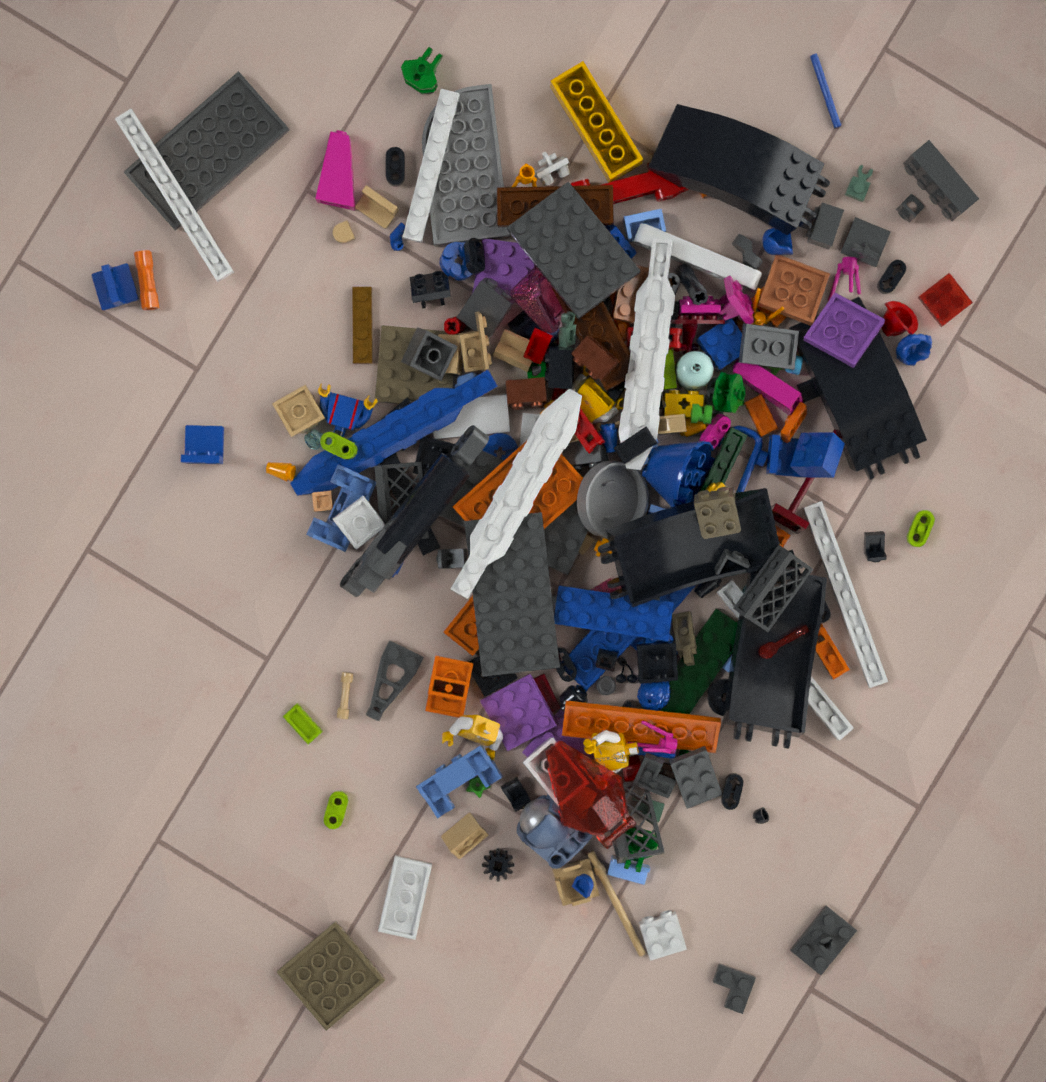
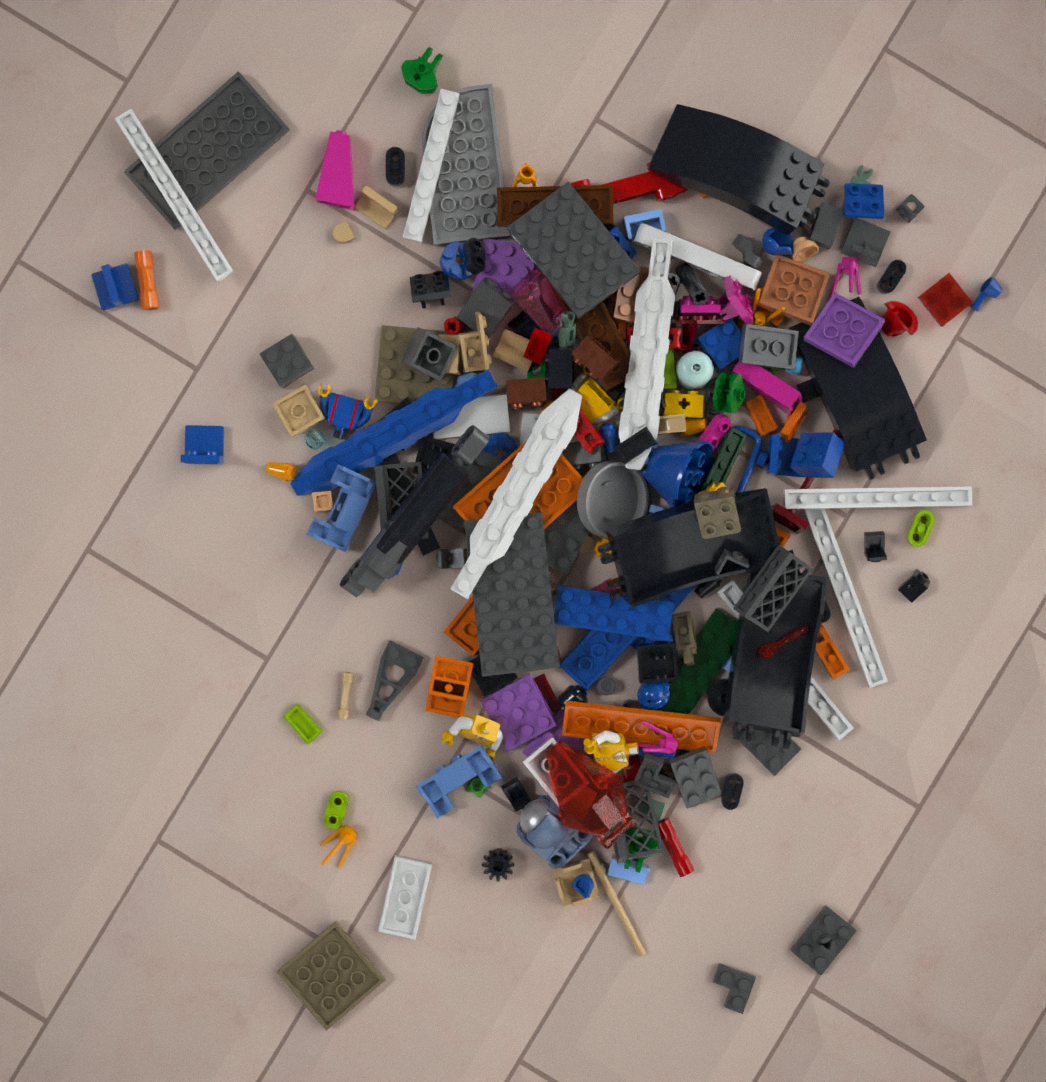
lime plate [320,432,358,460] -> none
white plate [332,496,385,550] -> none
pearl gold plate [352,287,373,364] -> none
blue arm [389,223,405,251] -> none
tan panel [441,812,489,860] -> none
white hips [535,151,570,186] -> none
yellow brick [550,61,643,183] -> none
black beam [556,646,577,682] -> none
black tile [595,648,618,672] -> none
black piece [616,657,637,683] -> none
white plate [639,910,687,961] -> none
bright green wheel [690,404,712,425] -> none
black hinge [753,807,769,824] -> none
blue piece [810,53,842,129] -> none
blue hair [896,334,932,366] -> none
dark grey brick [903,140,979,221] -> none
none -> dark grey brick [259,334,315,389]
none -> light orange plant [320,824,358,868]
none -> red axle [657,818,694,877]
none -> dark grey plate [733,727,801,776]
none -> white plate [783,486,972,509]
none -> light nougat piece [792,237,819,262]
none -> blue bracket [841,183,885,219]
none -> black bracket [898,569,930,603]
none -> blue bar [970,277,1002,312]

